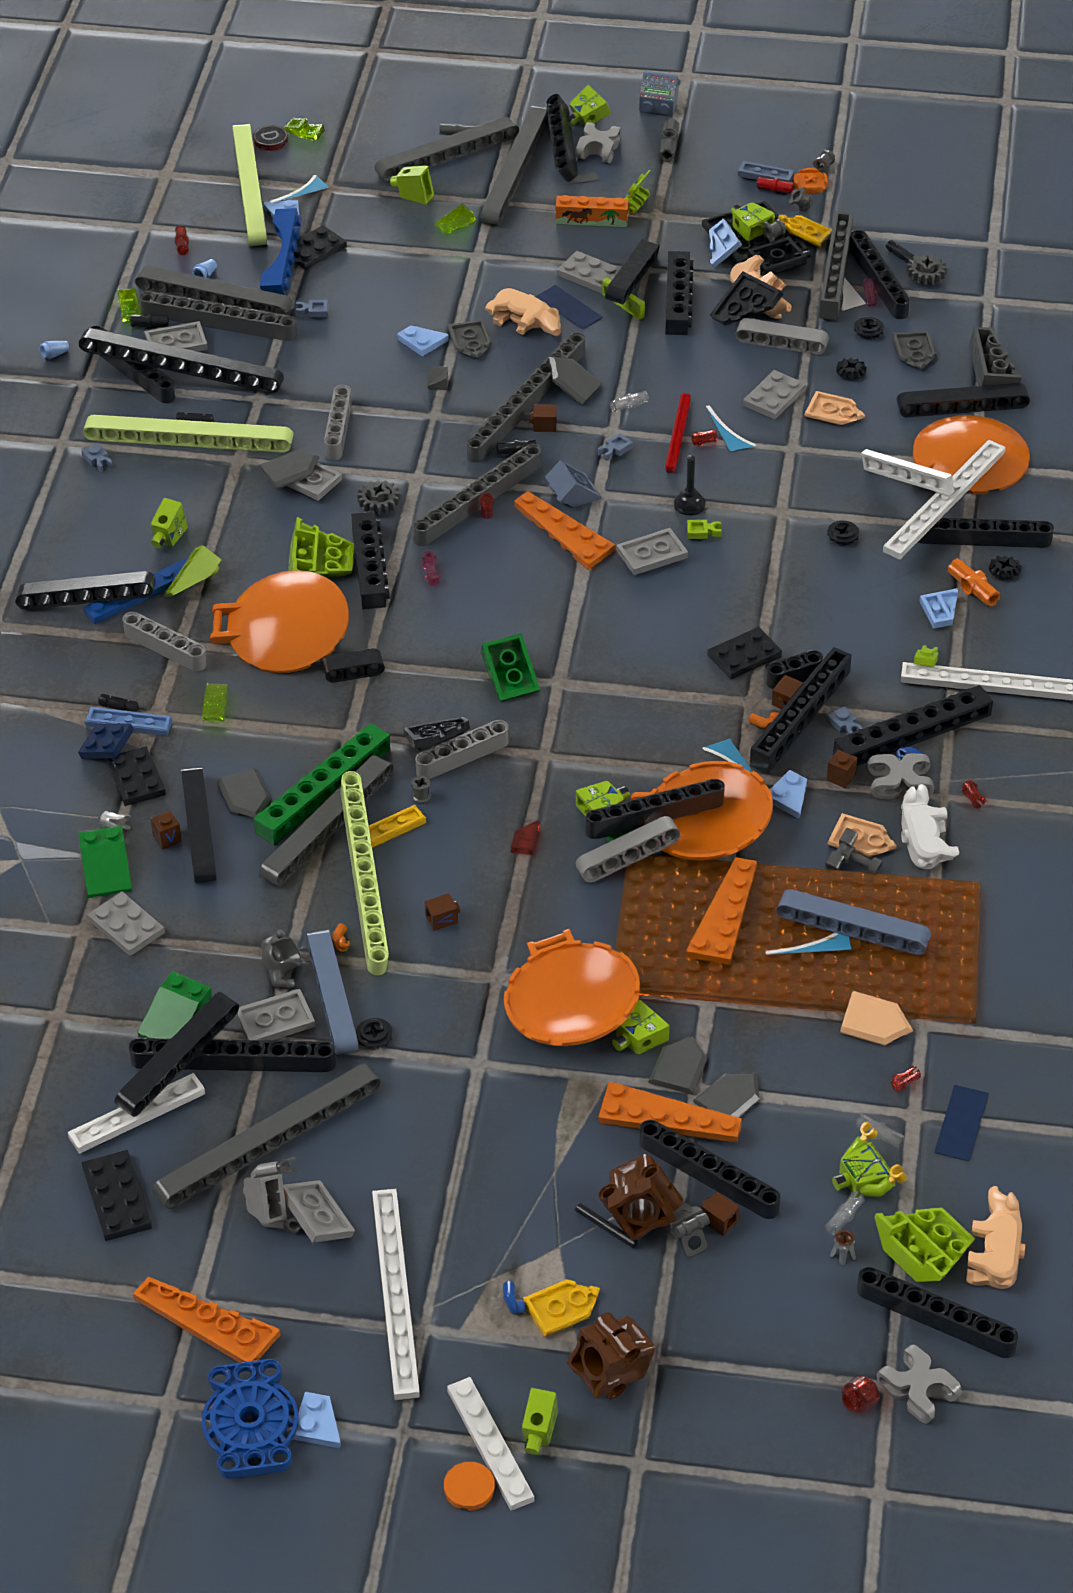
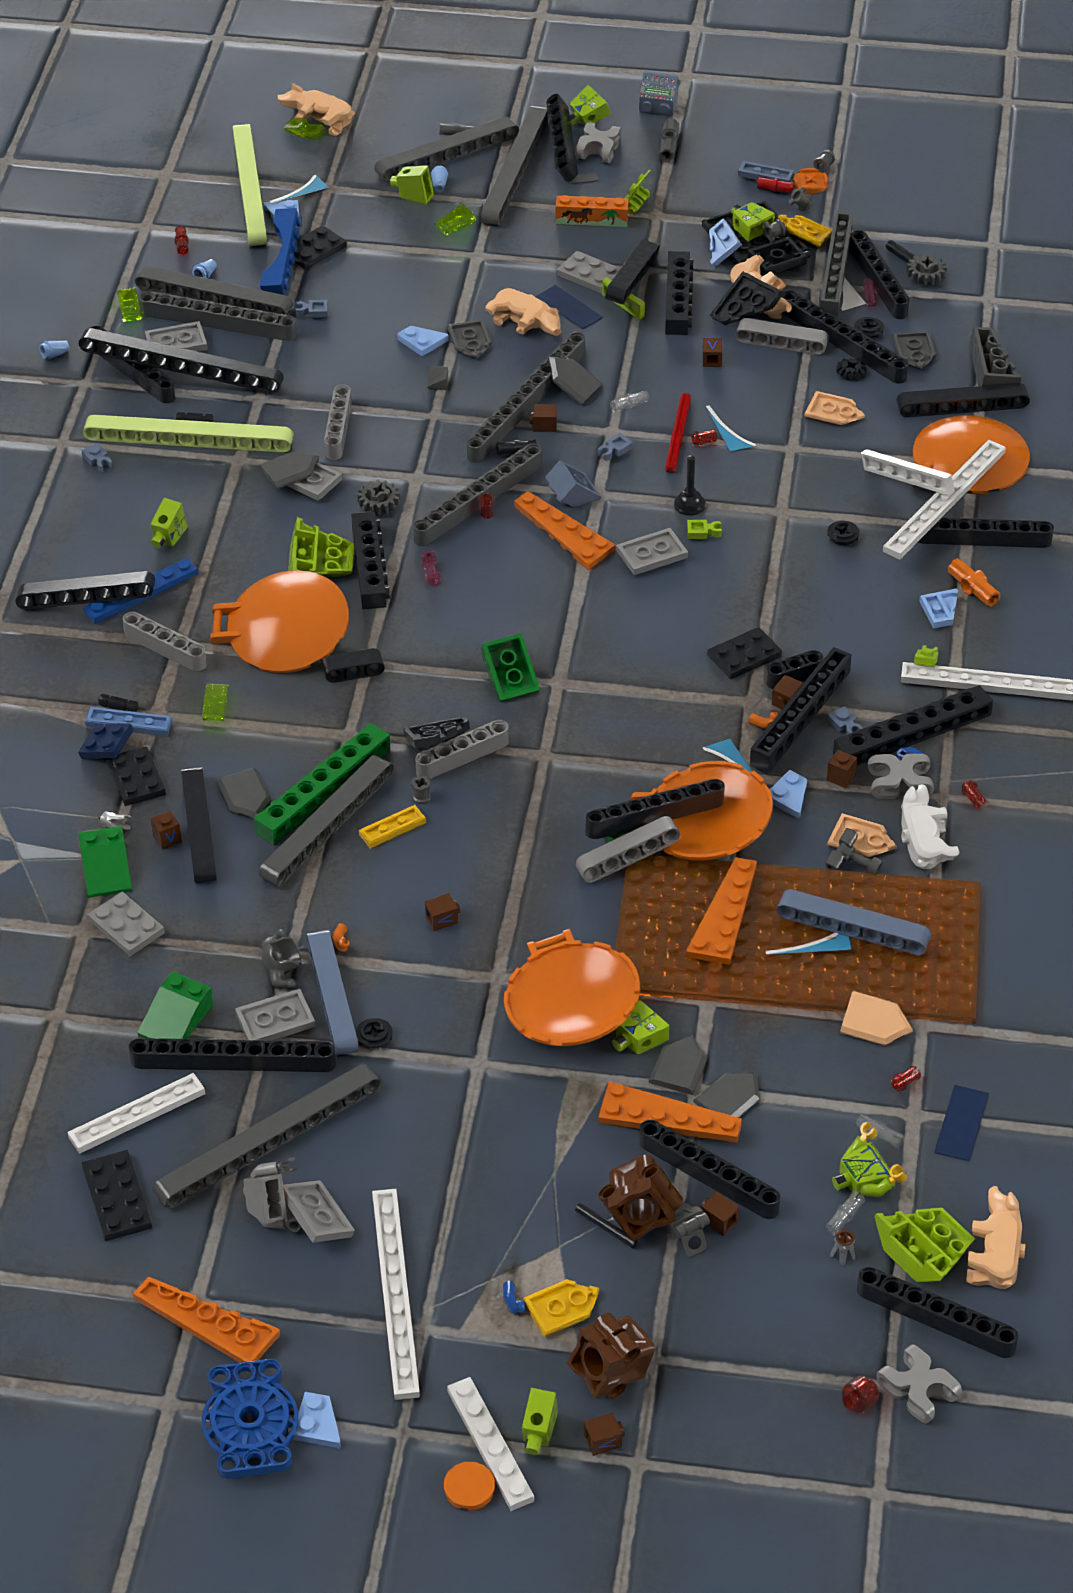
black beam [114,992,240,1117] -> none
black pin [130,313,169,328] -> none
lime slope [163,545,221,598] -> none
tile [253,125,288,151] -> none
yellowish green beam [340,771,389,976] -> none
clear red tile [511,821,540,855] -> none
lime torso [576,781,630,816] -> none
light grey plate [743,370,806,420] -> none
black gear [989,555,1022,580] -> none
none -> light nougat animal [277,83,355,136]
none -> light blue cone [431,166,449,193]
none -> reddish brown brick [584,1413,625,1456]
none -> reddish brown brick [702,338,722,367]
none -> black beam [782,290,908,384]

